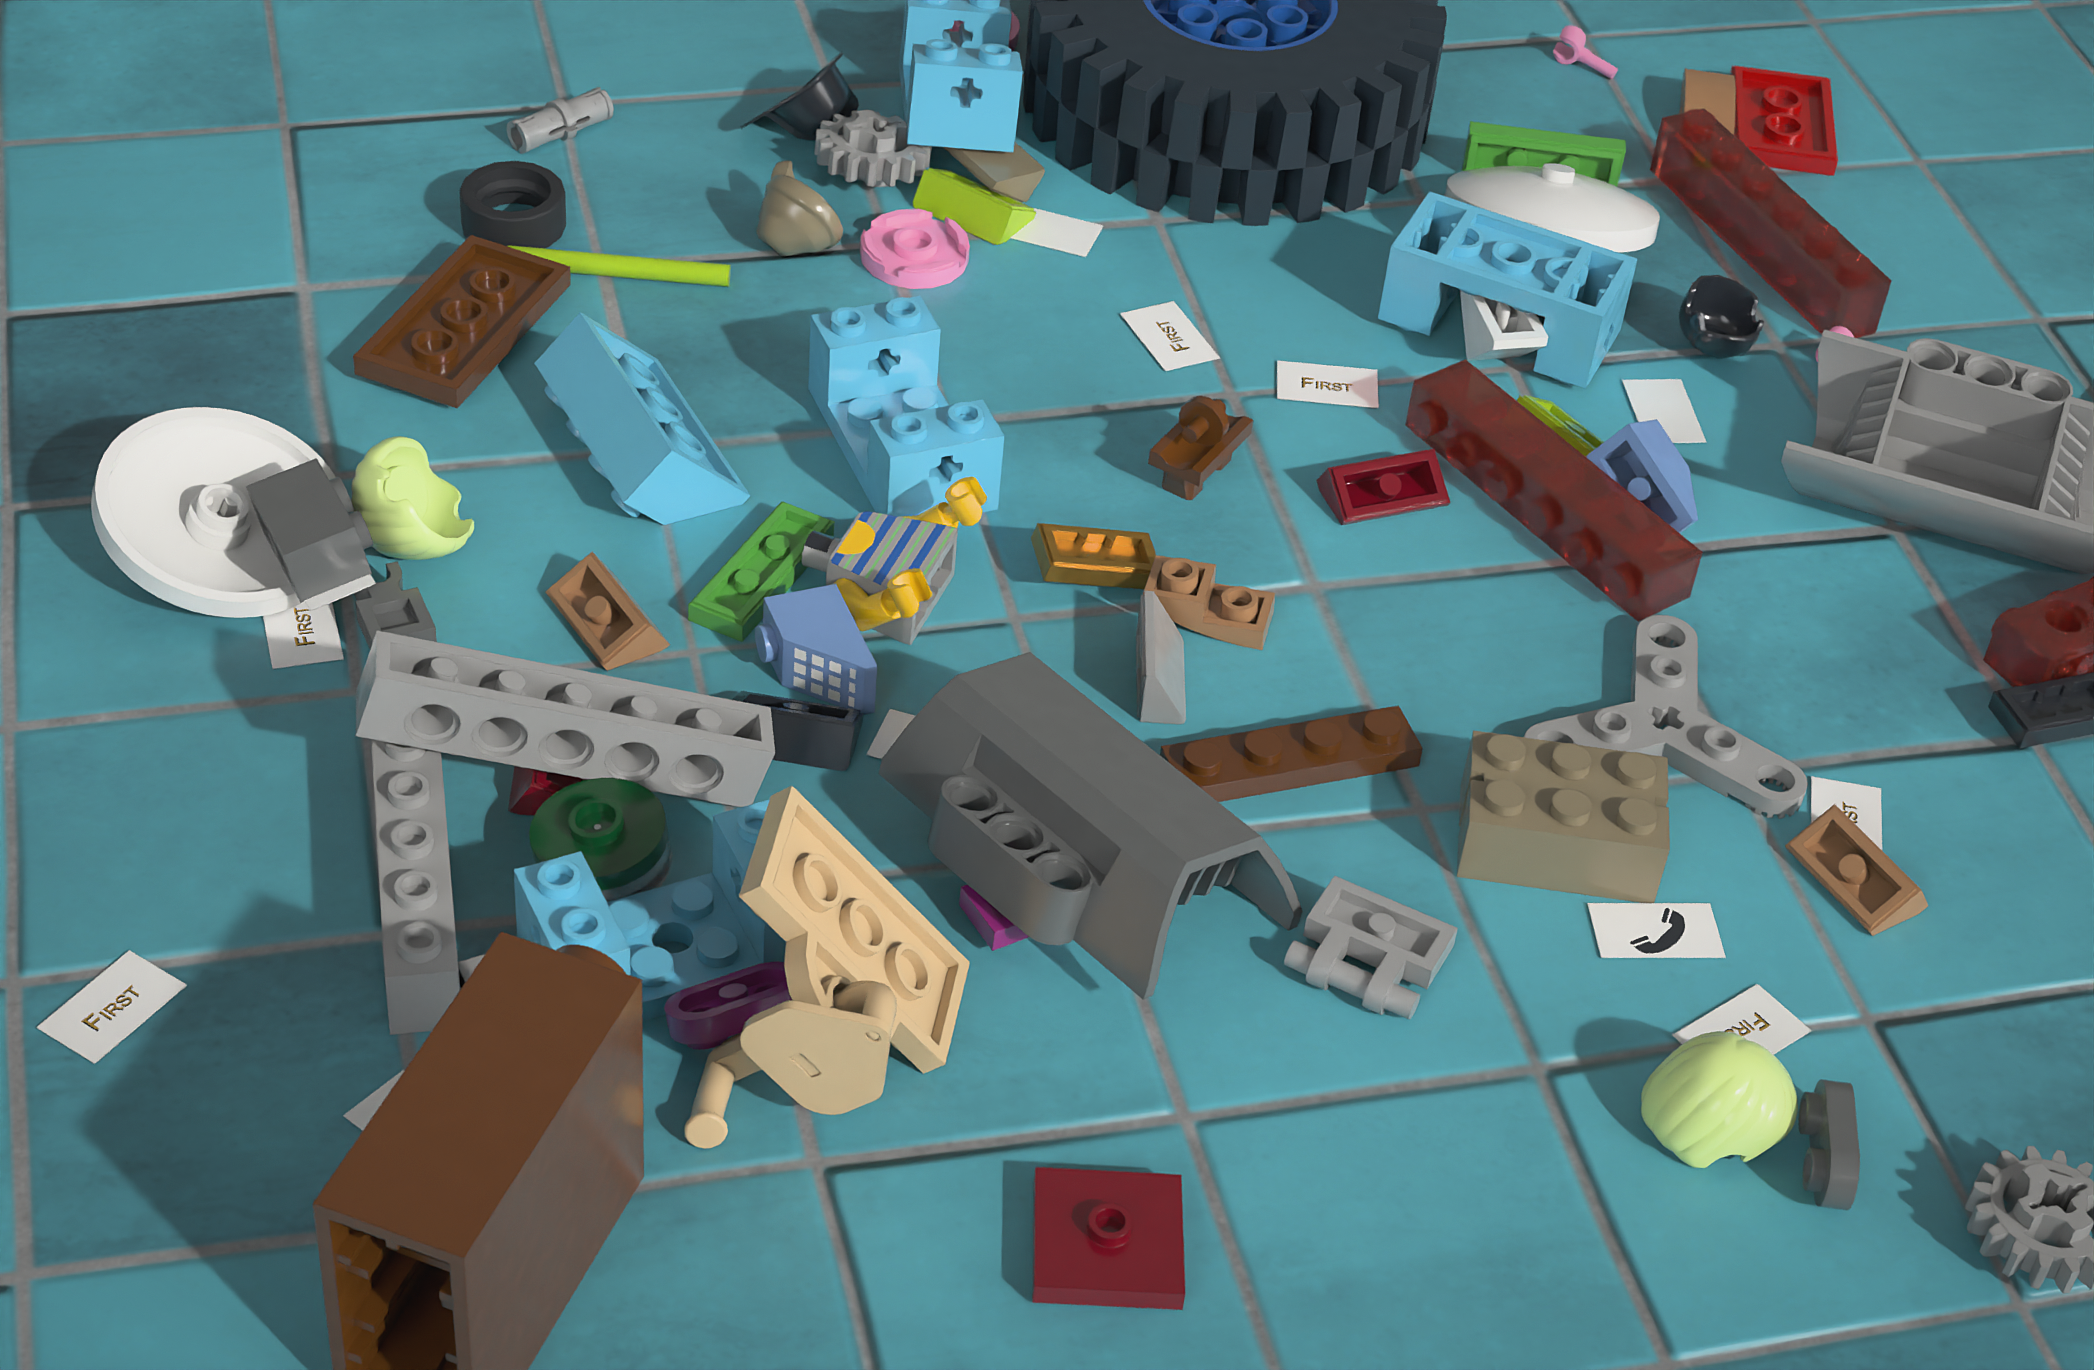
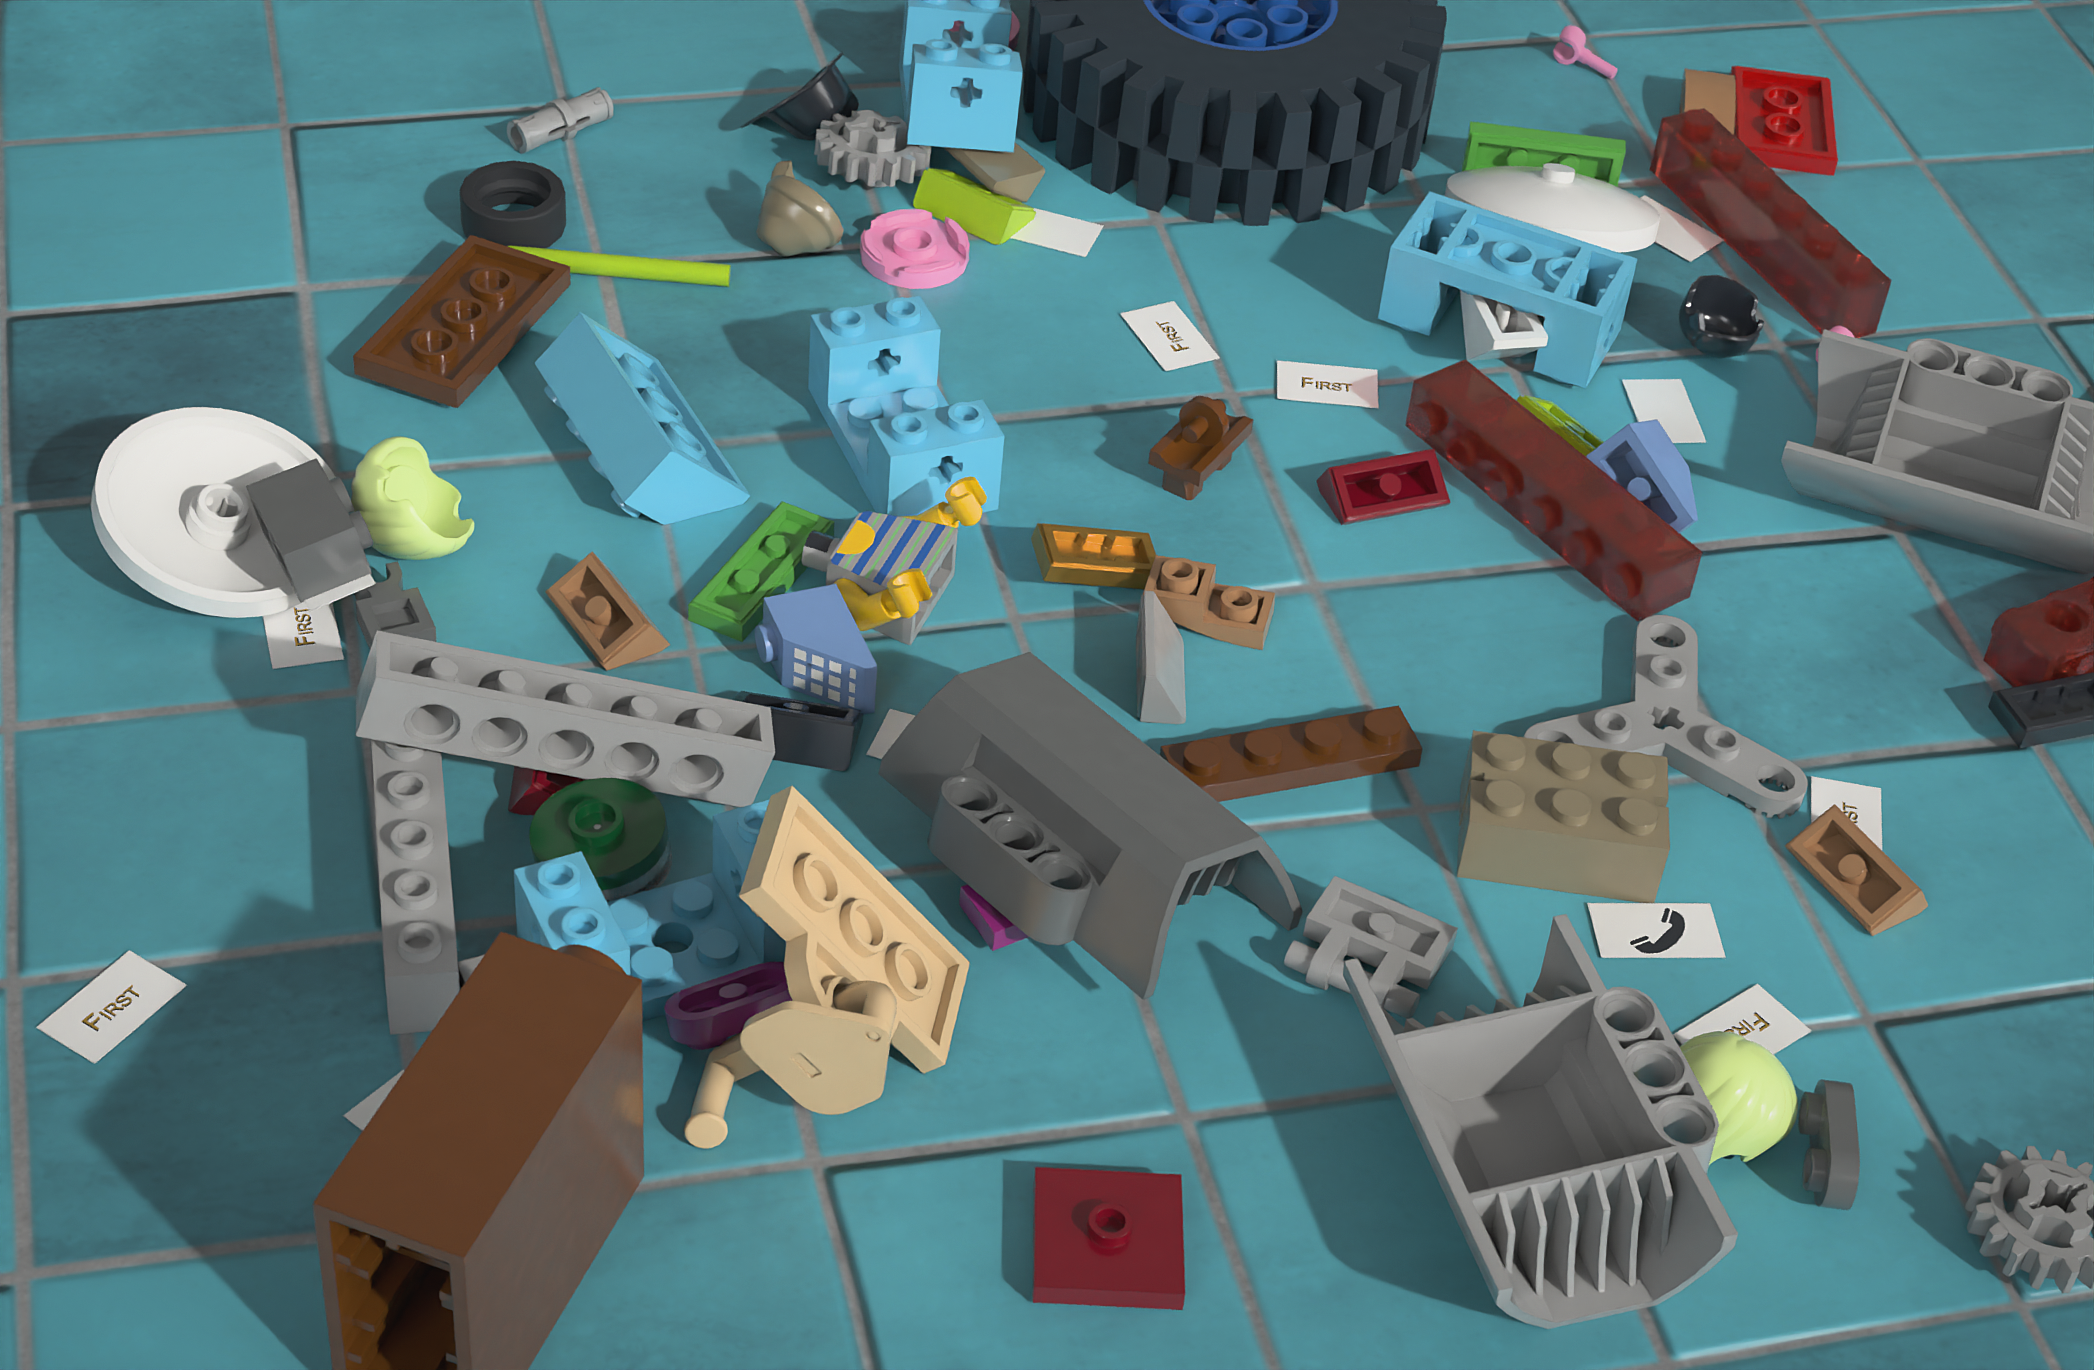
none -> light grey panel [1343,914,1738,1329]
none -> white sticker [1641,195,1724,262]

